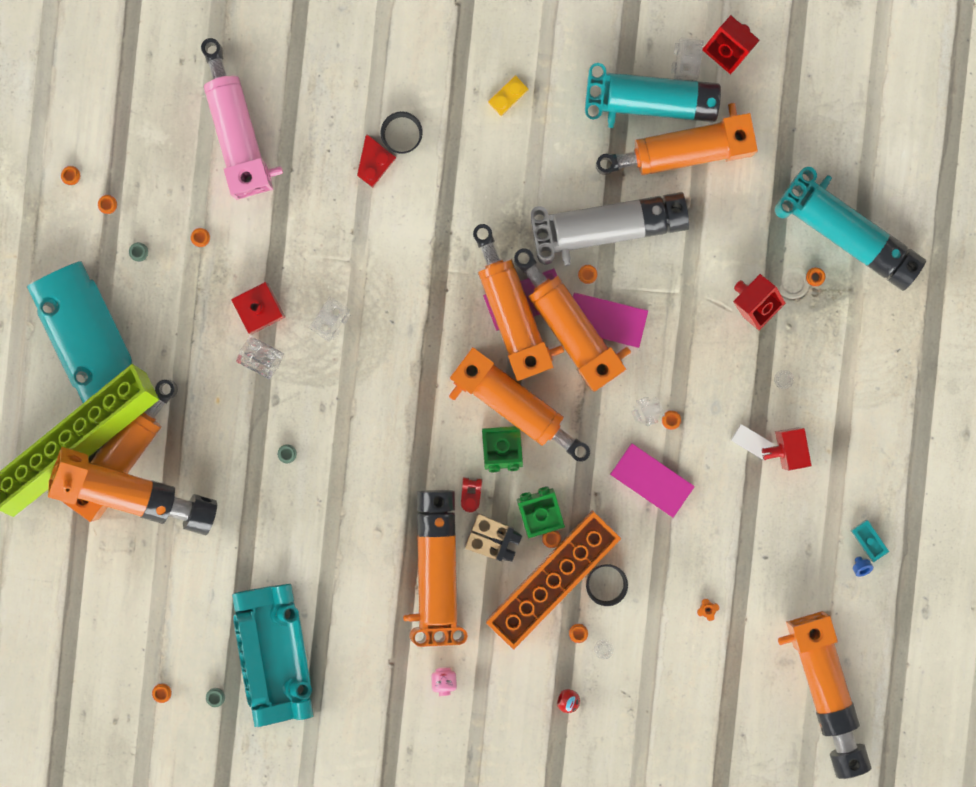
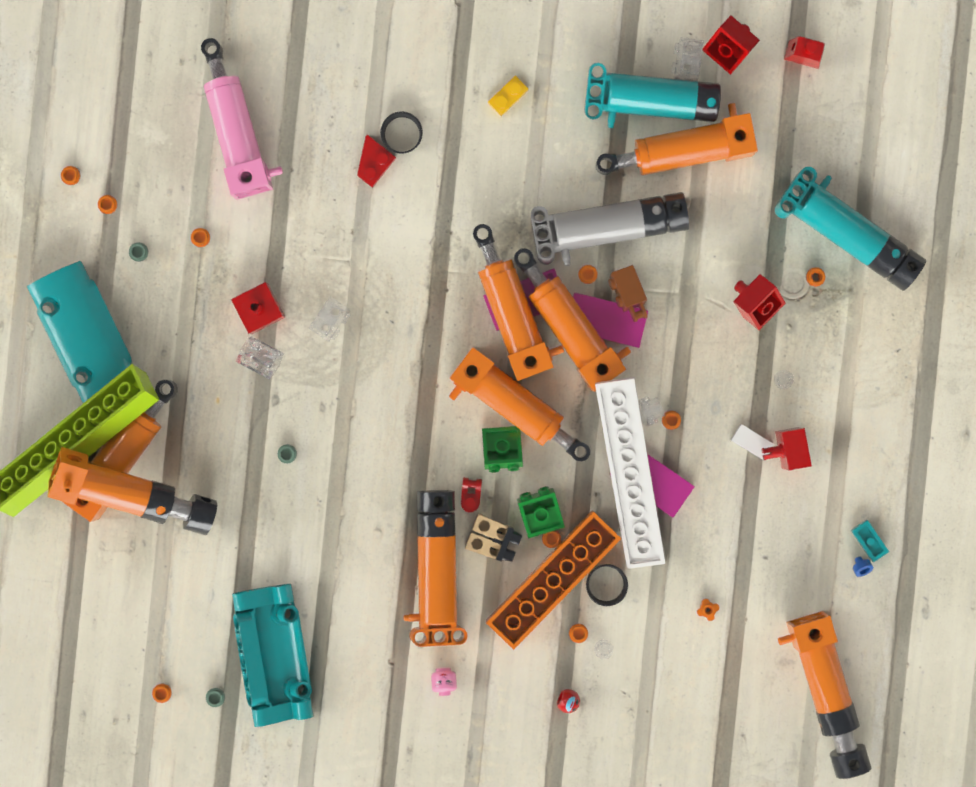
none -> white plate [595,377,665,569]
none -> dark orange brick [608,265,648,322]
none -> red torso [784,36,825,69]

